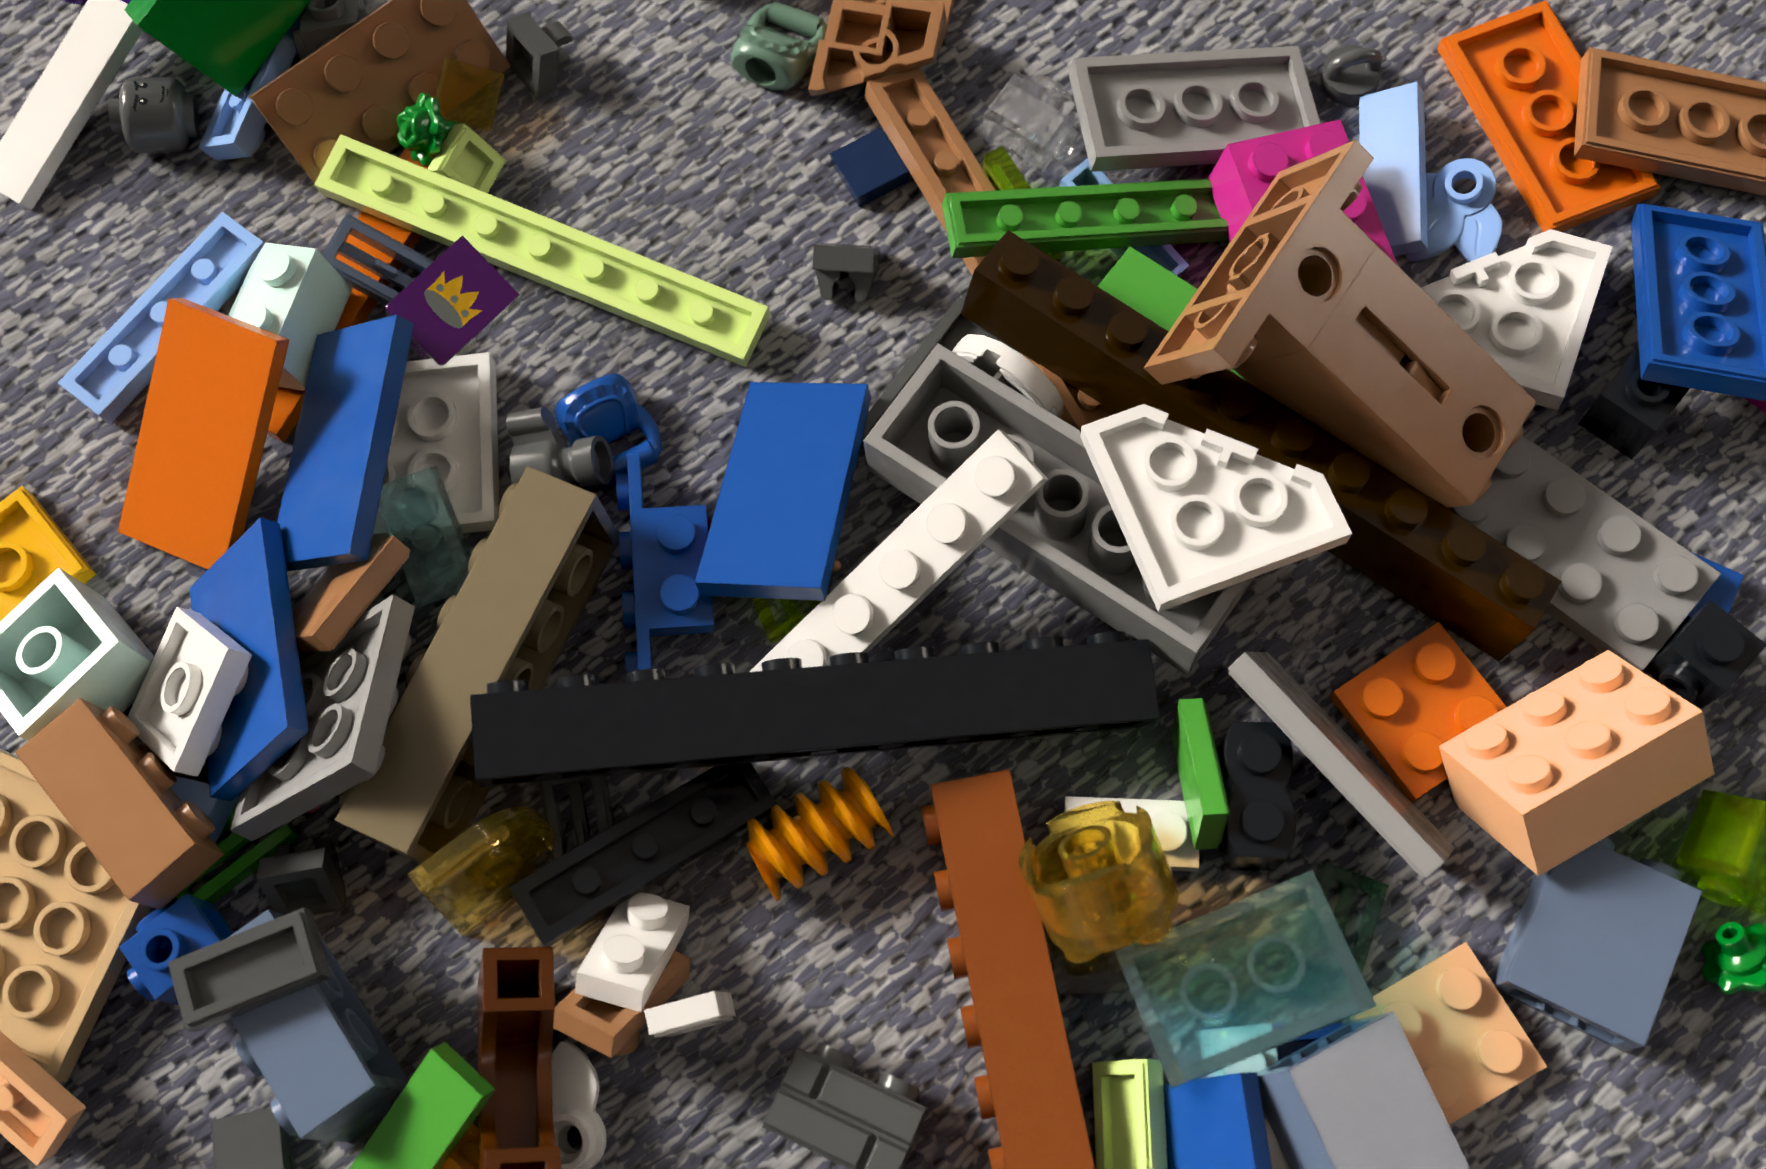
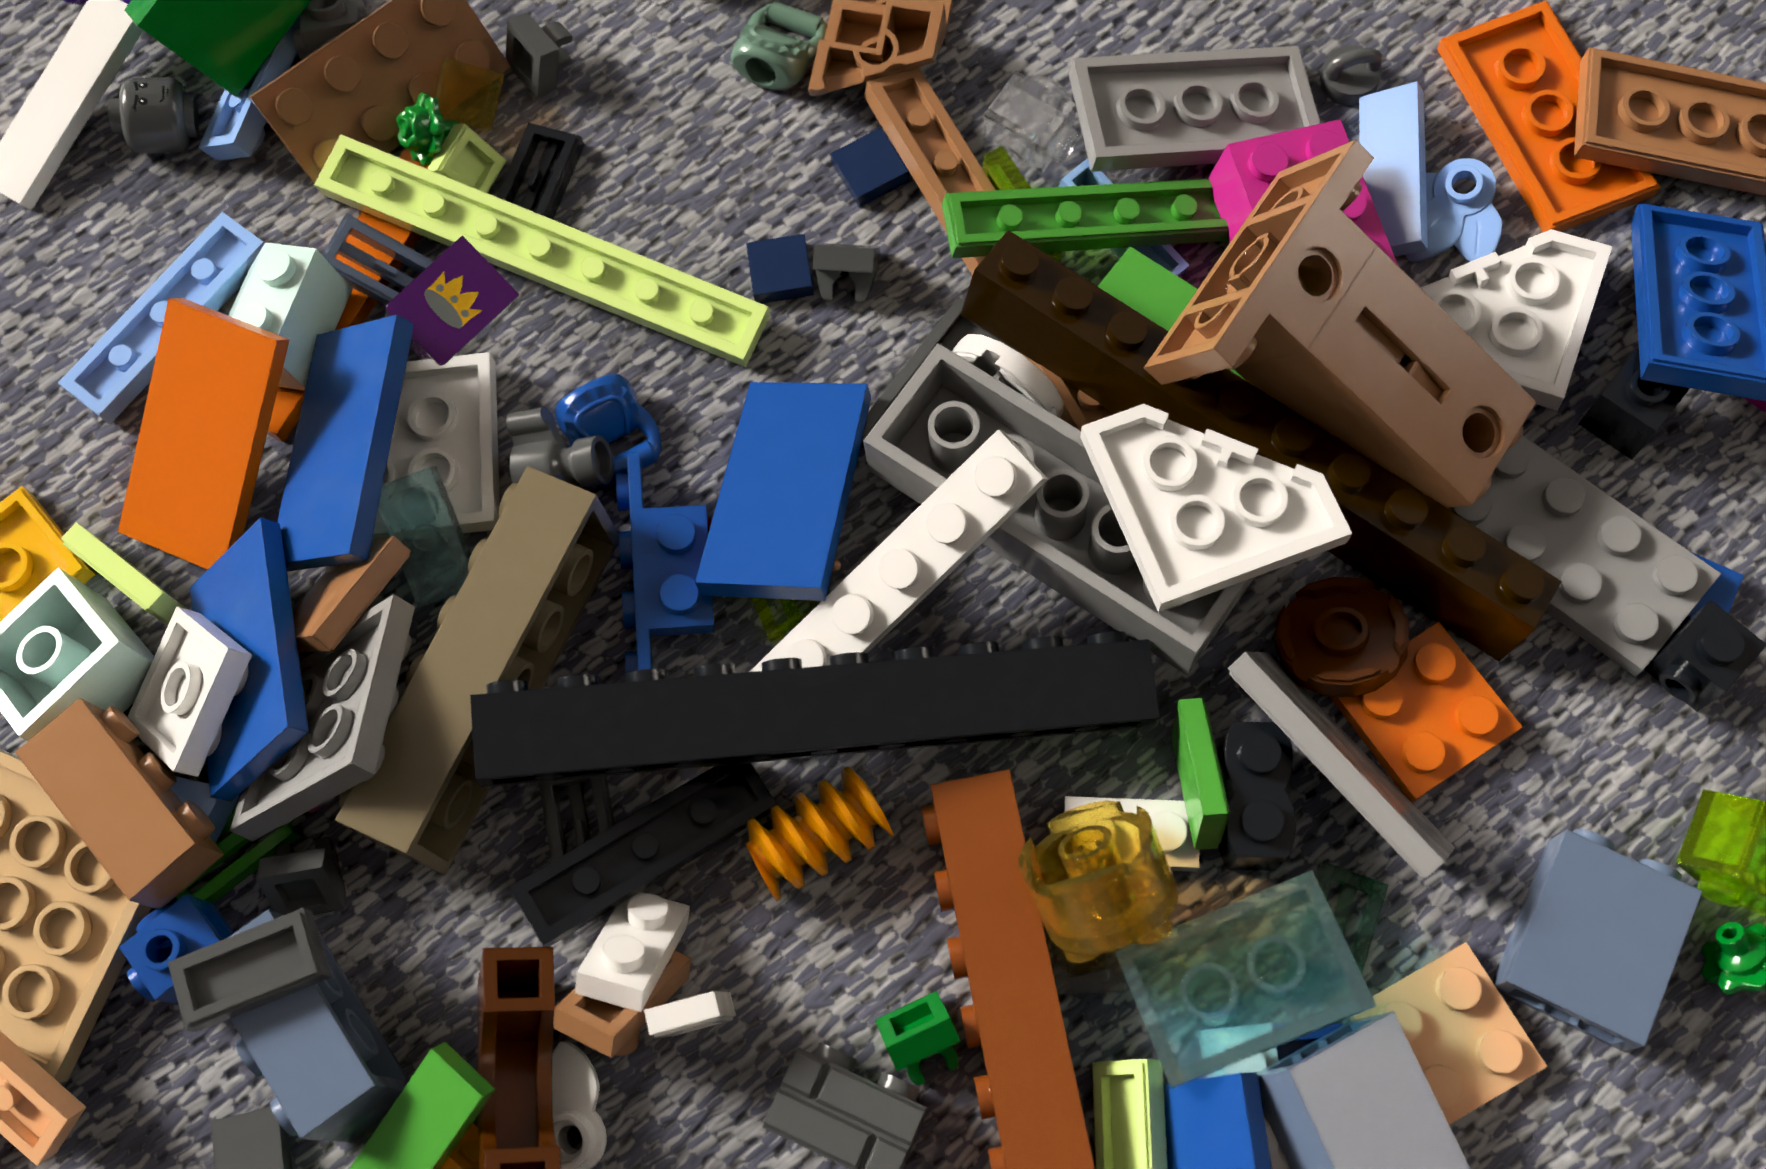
clear yellow tile [408,806,555,935] -> none
light nougat brick [1439,650,1714,876] -> none
none -> yellowish green tile [61,522,187,626]
none -> black tile [496,123,585,220]
none -> dark blue tile [746,234,814,304]
none -> green tile [875,991,960,1086]
none -> reddish brown tile [1275,577,1409,697]

